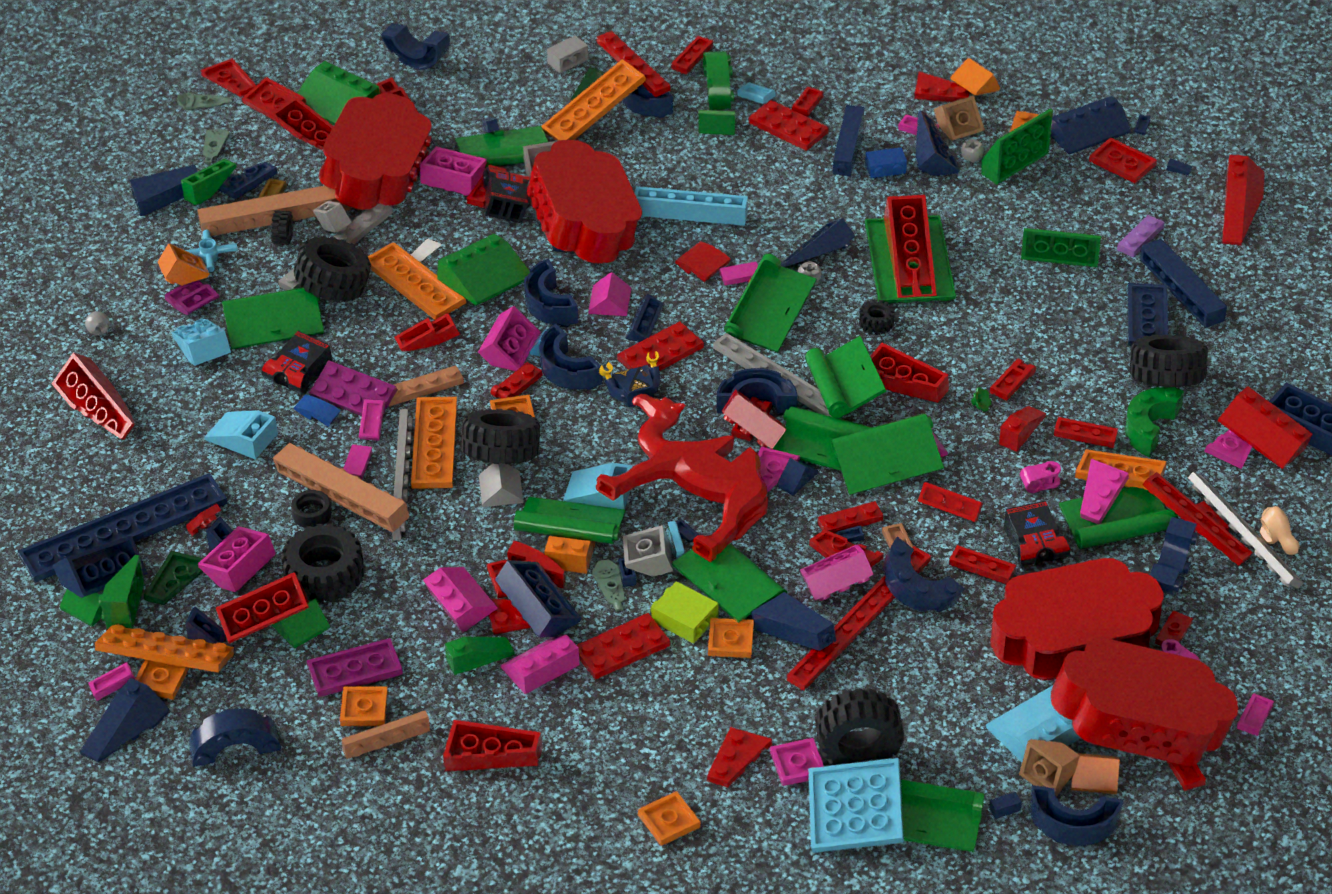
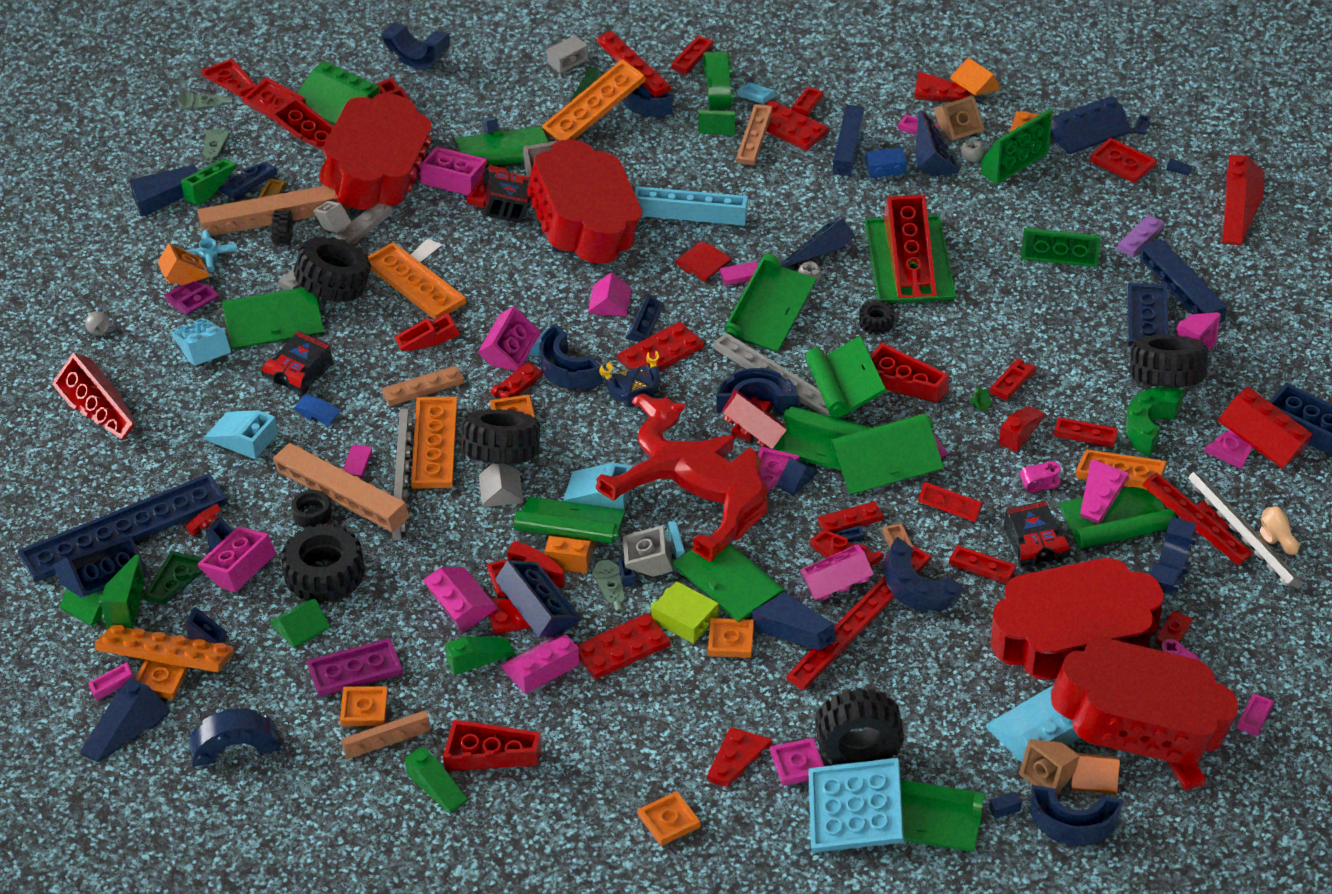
red slope [216,572,309,644] -> none
magenta plate [309,360,398,416] -> none
dark pink tile [359,399,385,441] -> none
green slope [437,233,530,306] -> none
dark blue brick [524,259,578,327] -> none
dark blue piece [676,518,699,543] -> none
none -> green slope [405,746,467,814]
none -> nougat plate [736,104,773,165]
none -> dark pink slope [1177,312,1221,351]

